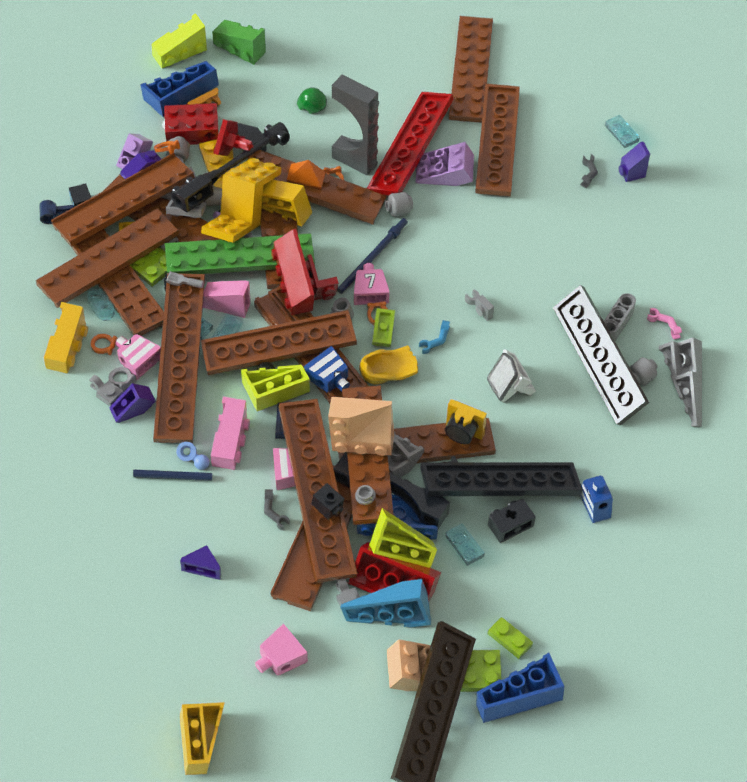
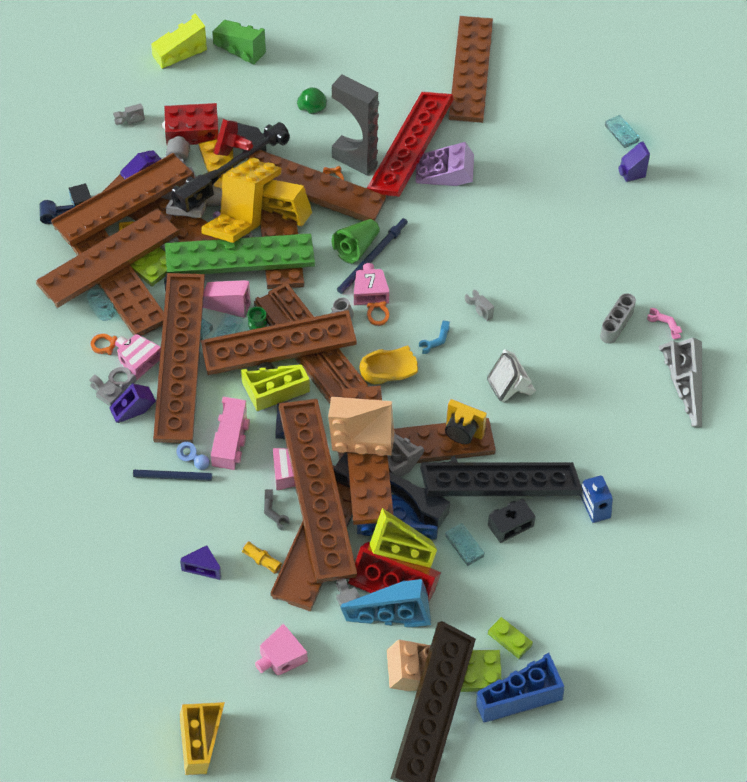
yellow wedge [44,302,88,374] -> none
lavender slope [116,133,153,169] -> none
blue wedge [140,61,219,117] -> none
orange piece [154,140,180,155] -> none
light grey piece [166,271,204,288] -> none
light orange plate [186,88,221,107] -> none
slope [271,229,314,315] -> none
orange slope [287,160,326,189] -> none
blue torso [304,346,350,392] -> none
red bracket [305,254,339,300] -> none
black brick [311,483,344,520] -> none
light grey plate [355,485,376,505] -> none
lime plate [372,308,395,347] -> none
light grey head [385,192,413,217] -> none
dark orange plate [475,84,520,197] -> none
plate [553,285,649,425] -> none
dark grey arm [580,154,598,188] -> none
light grey head [630,357,658,386] -> none
none -> light grey plate [113,103,145,125]
none -> yellow pin [242,541,282,574]
none -> green wheel [248,307,267,330]
none -> bright green cone [331,219,380,263]

